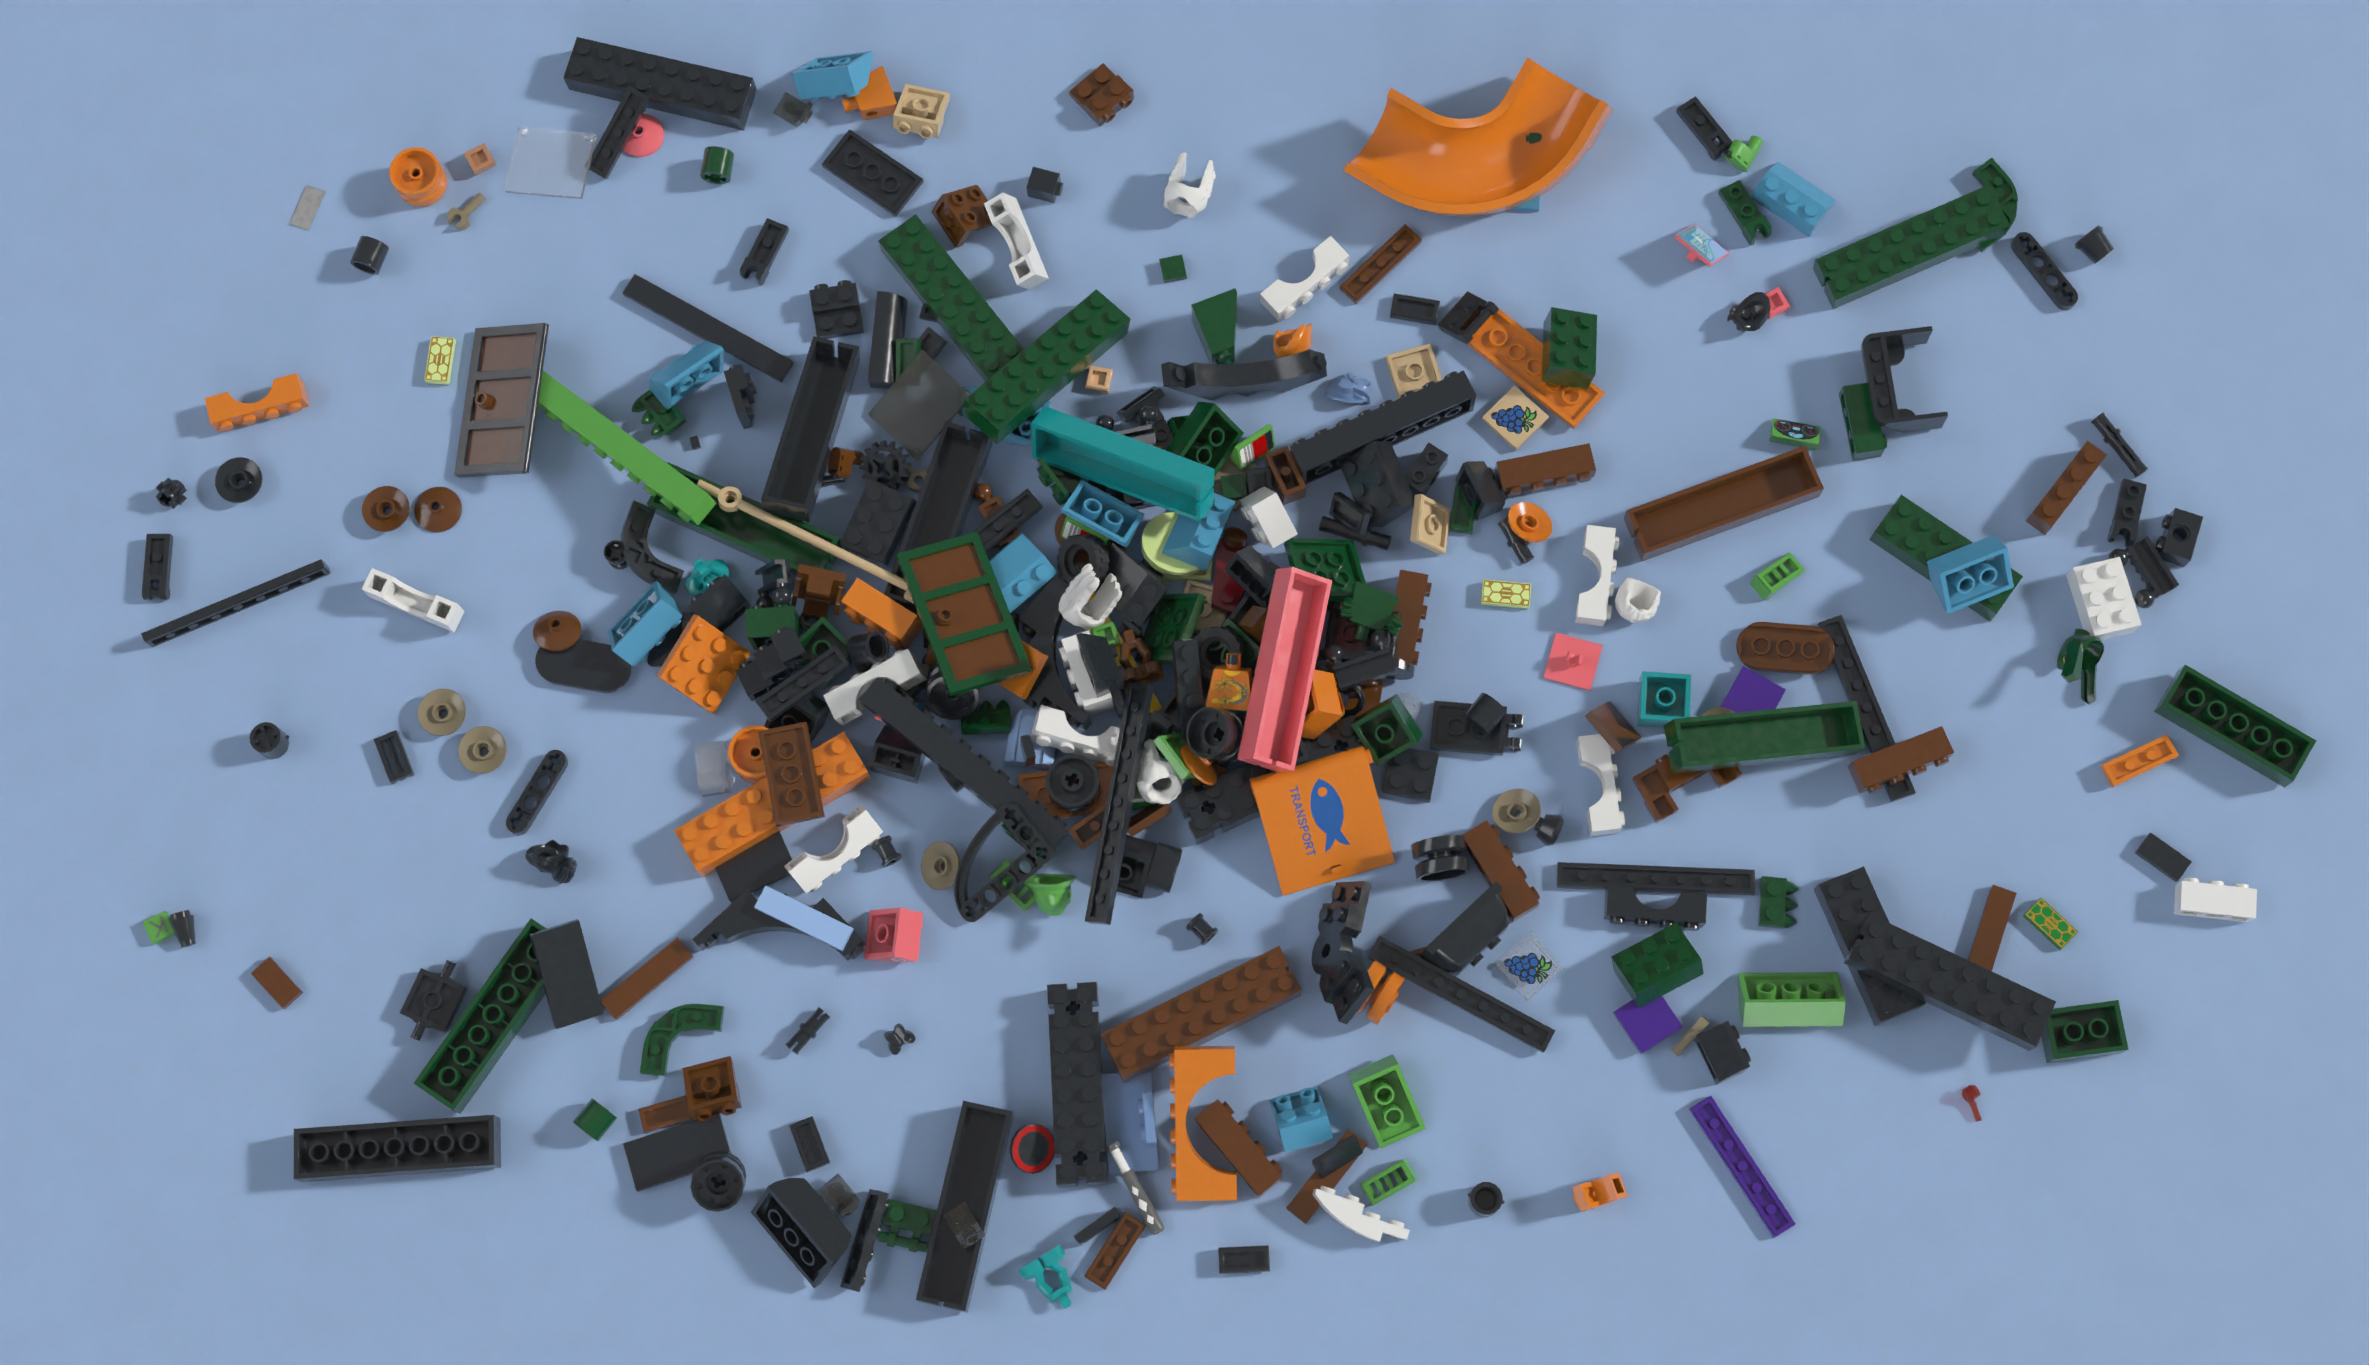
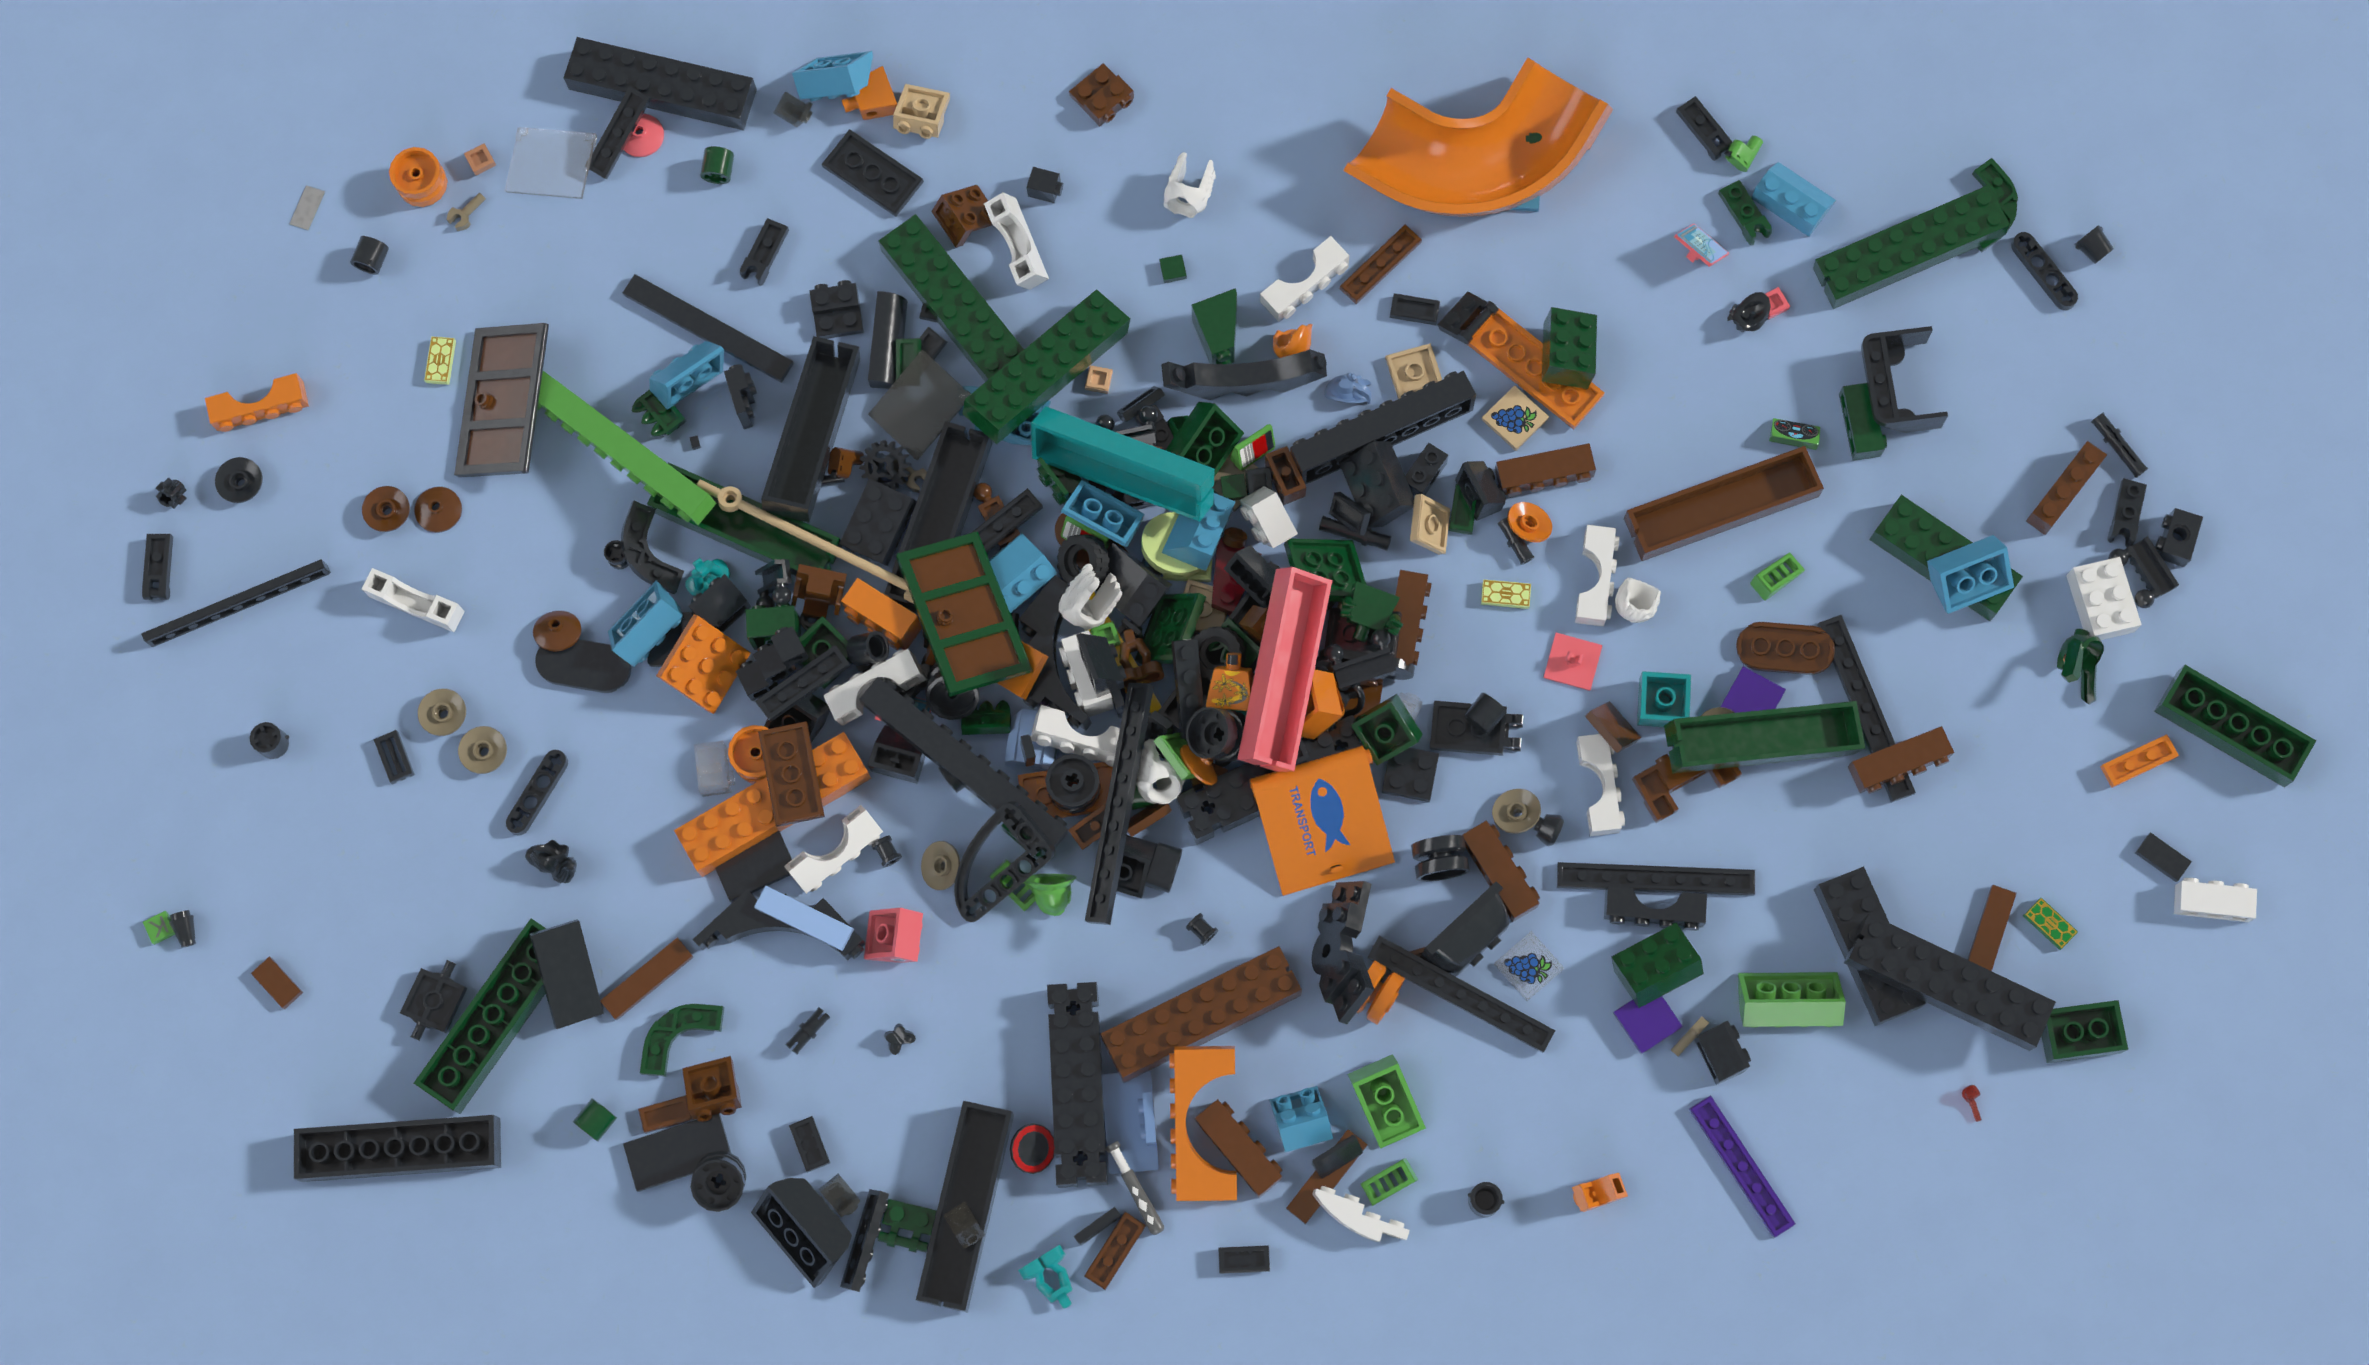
dark green plate [1758,876,1799,929] -> none

